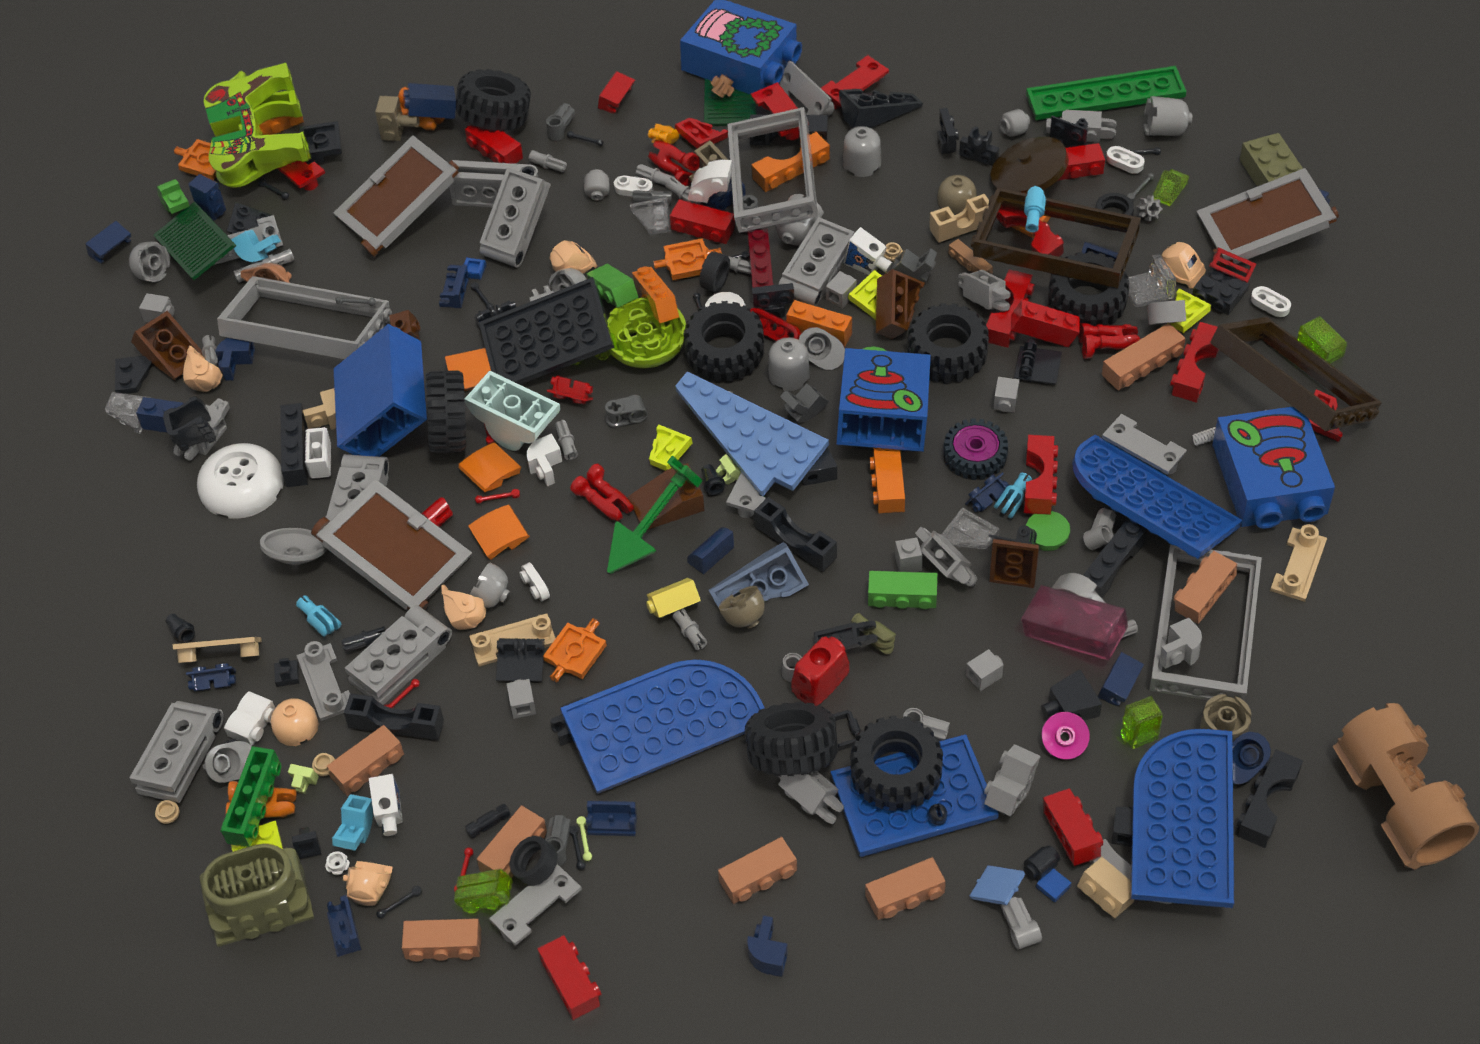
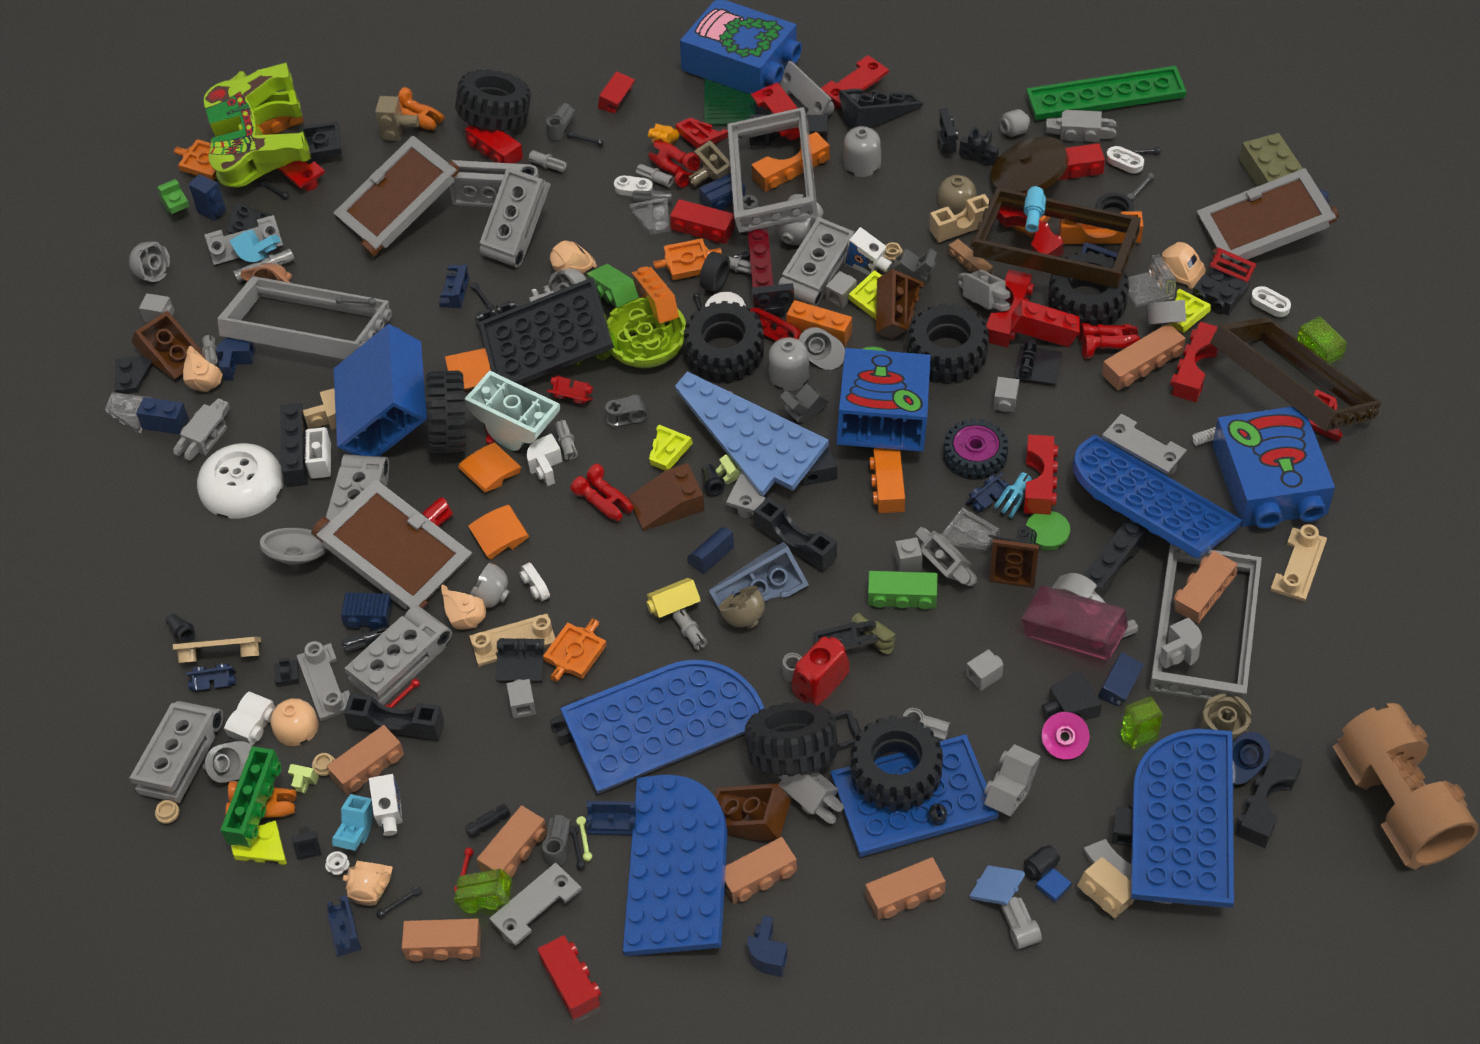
dark blue hinge [85,221,131,264] -> none
dark green window [153,201,236,280] -> none
black piece [163,396,216,451] -> none
olive brick [199,844,314,947] -> none
medium azure arm [296,595,342,637] -> none
reddish brown brick [389,310,420,340] -> none
dark blue brick [403,83,456,119] -> none
blue tile [464,257,486,280] -> none
red hinge [475,489,520,504] -> none
black tyre [509,835,558,886] -> none
light grey head [584,169,610,200] -> none
green piece [607,455,703,574] -> none
light grey axle [666,177,702,205] -> none
white brick [688,160,732,203] -> none
medium nougat gear [711,74,735,98] -> none
red brick [1043,788,1104,866] -> none
black hinge [1050,116,1088,148] -> none
light grey piece [1083,508,1117,550] -> none
light grey gear [1136,195,1163,221] -> none
light grey cylinder [1144,96,1192,136] -> none
clear neon green slope [1153,169,1189,206] -> none
none -> dark blue brick [341,592,392,629]
none -> blue plate [623,775,727,956]
none -> reddish brown slope [714,783,791,841]
none -> orange arch [1058,211,1143,244]

